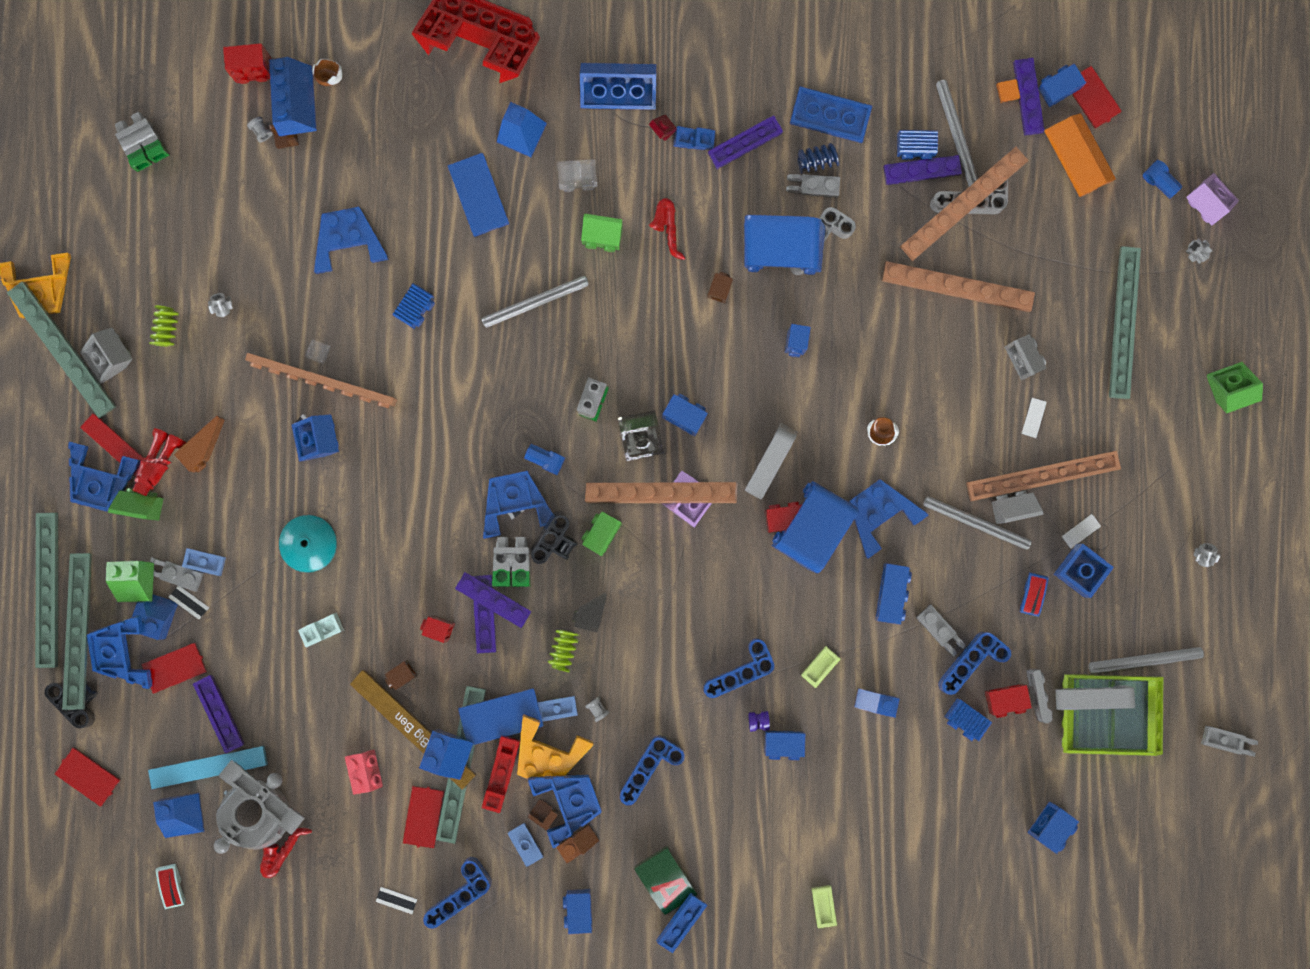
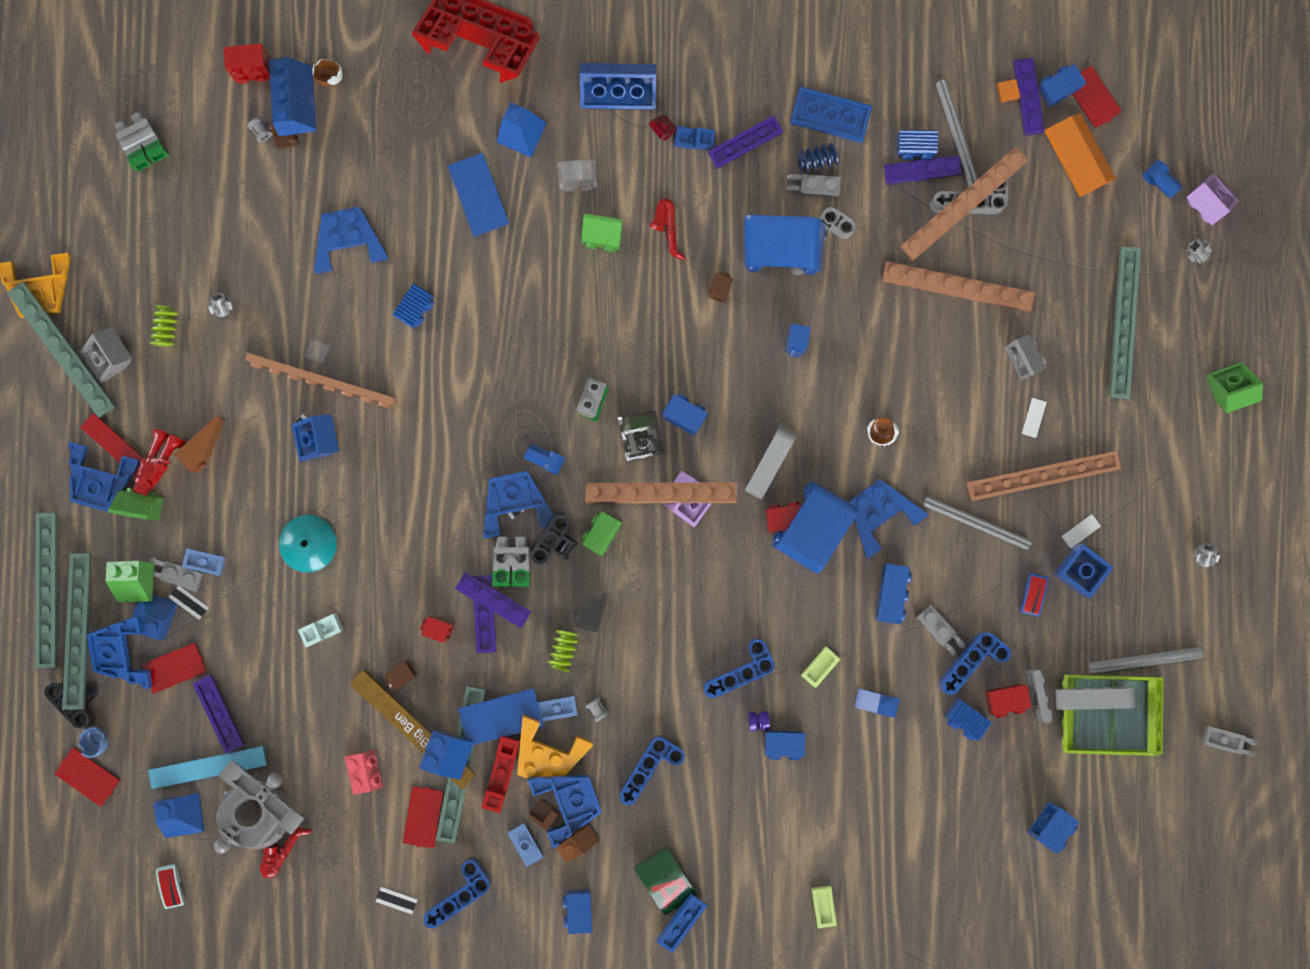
light grey axle [482,276,589,328] -> none
light grey slope [991,490,1043,524] -> none
none -> medium blue hair [78,726,109,758]

